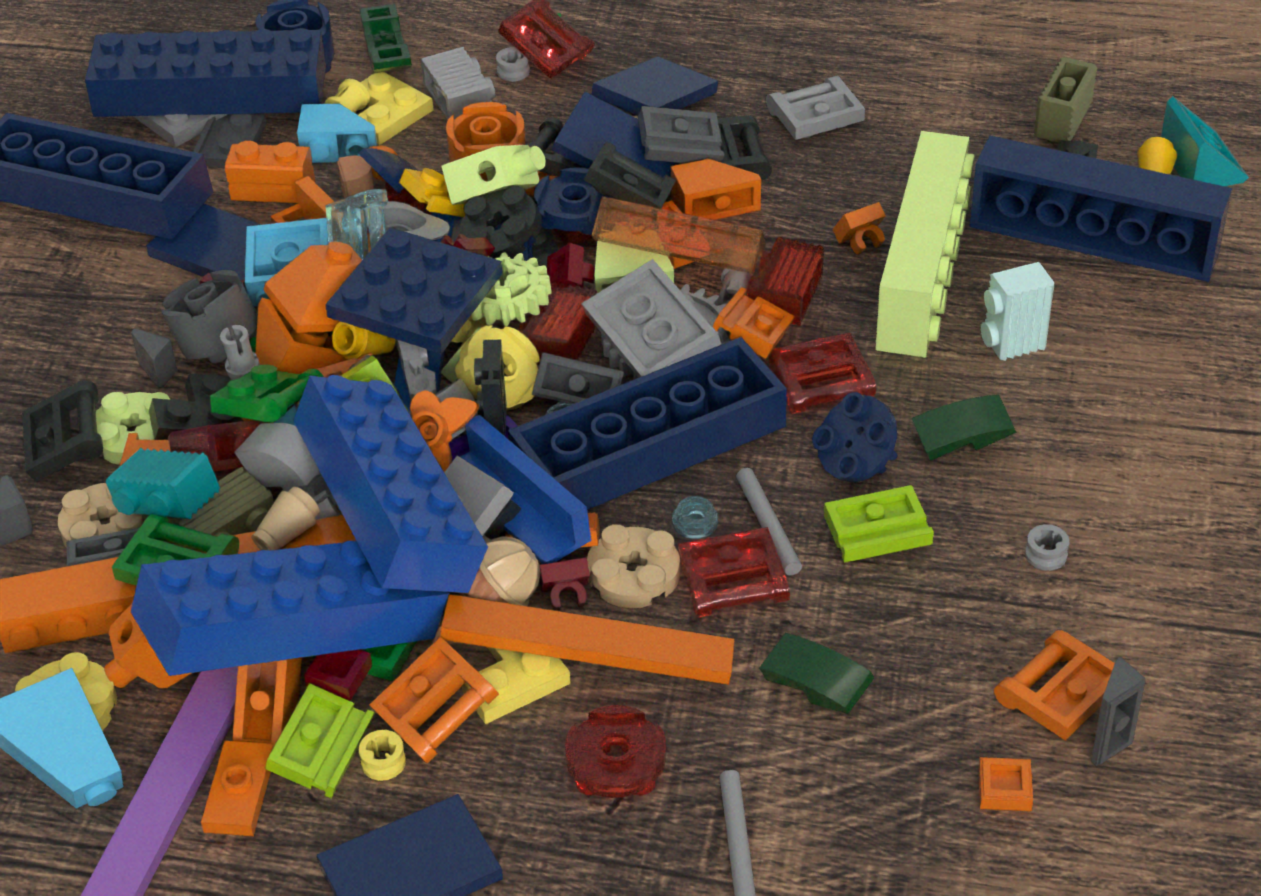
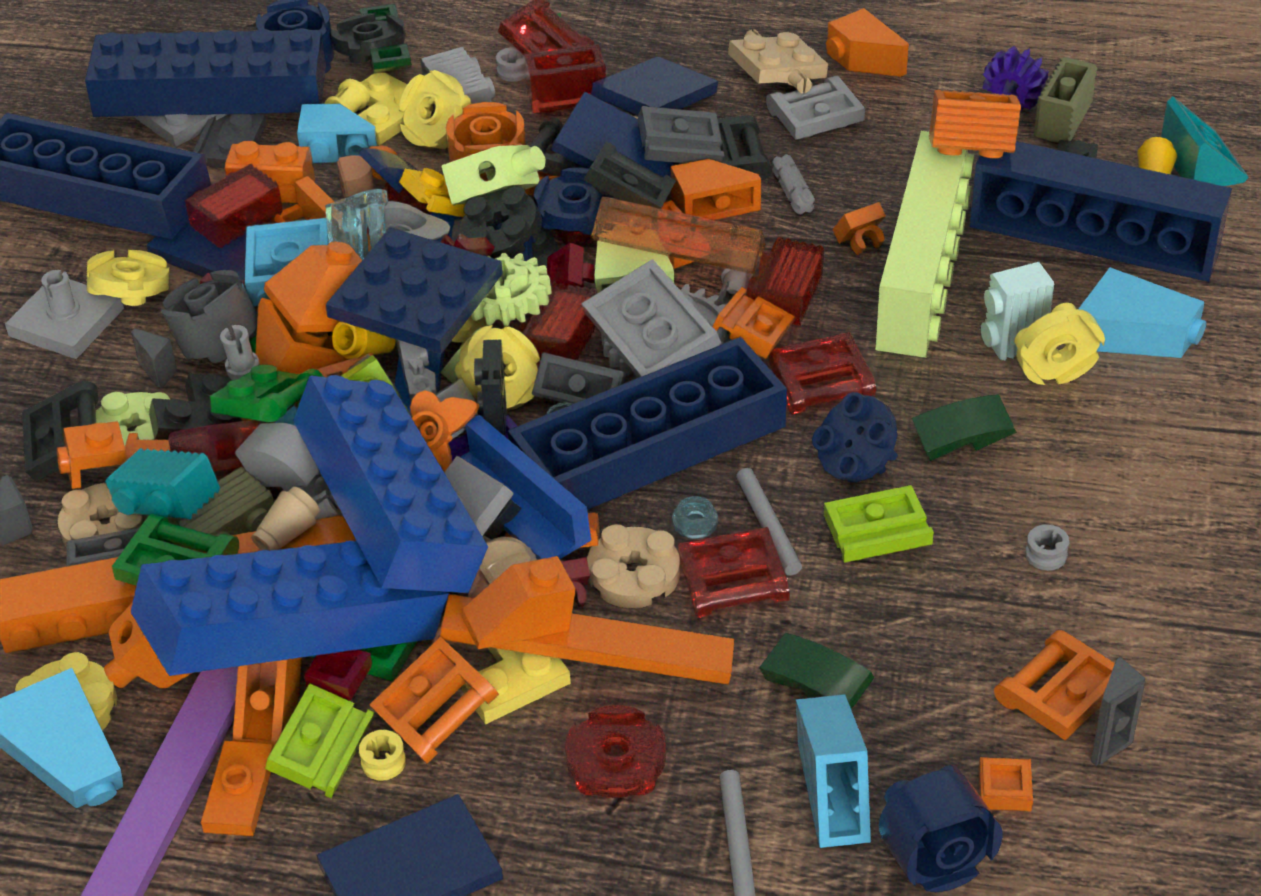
none -> light grey tile [5,270,124,359]
none -> orange bracket [56,421,126,489]
none -> light yellow plate [87,250,169,306]
none -> clear red brick [185,163,283,248]
none -> pearl dark grey plate [331,14,406,63]
none -> light yellow plate [399,70,471,149]
none -> orange slope [461,556,576,649]
none -> clear red brick [524,44,606,113]
none -> tan plate [728,29,828,93]
none -> light grey axle [772,154,815,215]
none -> medium azure slope [796,694,871,848]
none -> orange slope [826,8,909,77]
none -> dark blue brick [879,765,1003,893]
none -> orange brick [929,90,1021,158]
none -> dark purple gear [982,45,1049,111]
none -> light yellow plate [1014,303,1105,385]
none -> medium azure slope [1078,267,1206,358]

